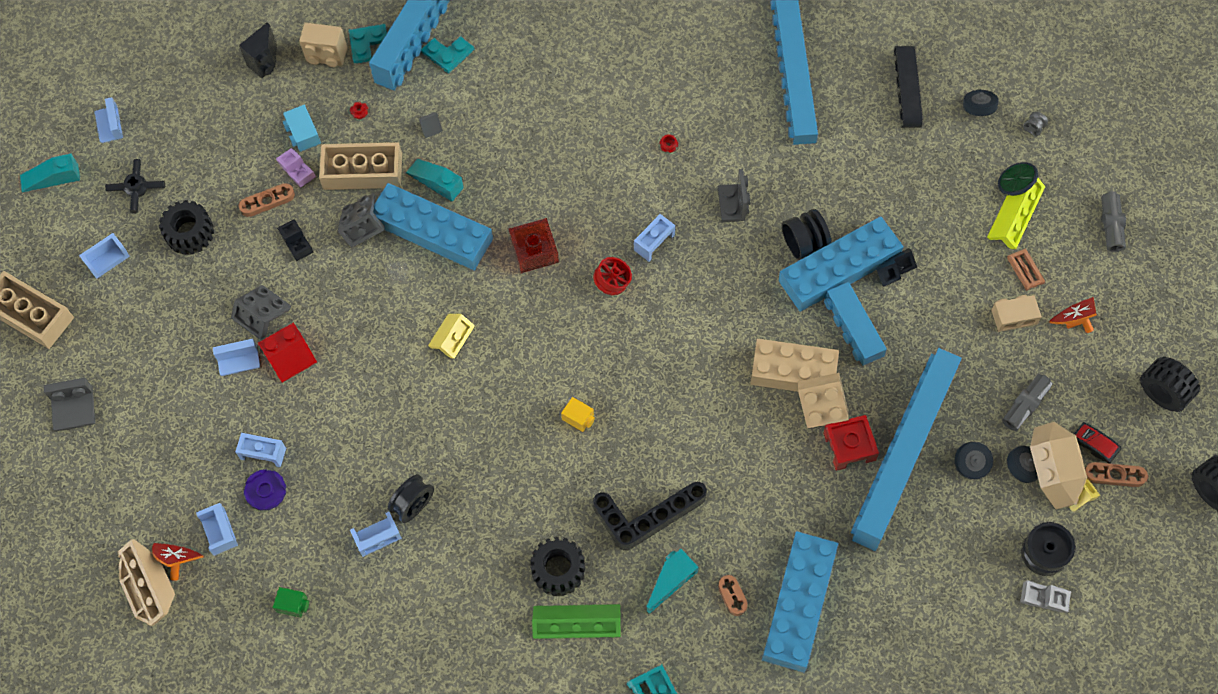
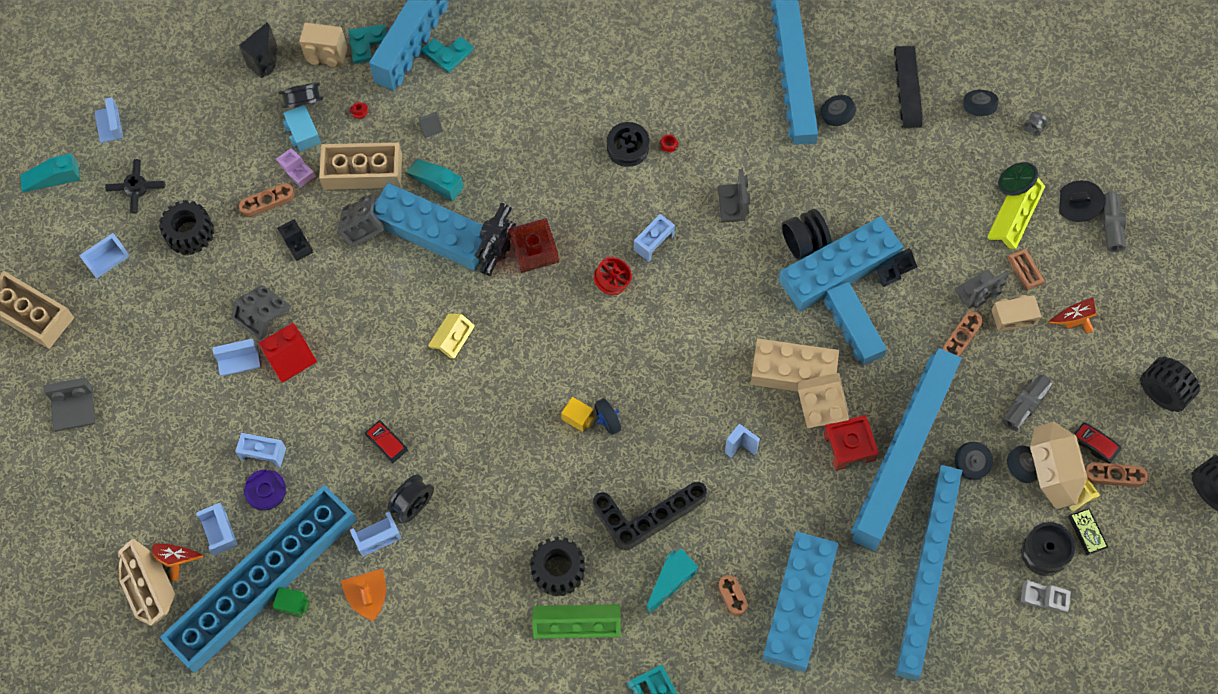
none -> dark azure brick [160,485,357,673]
none -> black wheel [278,82,324,108]
none -> orange shield [341,568,386,621]
none -> slope [364,420,408,464]
none -> black piece [474,203,516,276]
none -> black wheel [594,398,621,435]
none -> black wheel [607,122,650,167]
none -> light blue panel [725,424,760,458]
none -> black wheel [821,95,856,126]
none -> dark azure brick [895,465,962,681]
none -> nougat beam [943,312,982,357]
none -> dark grey bracket [955,269,1009,309]
none -> black shield [1059,180,1105,222]
none -> tile [1068,508,1108,556]

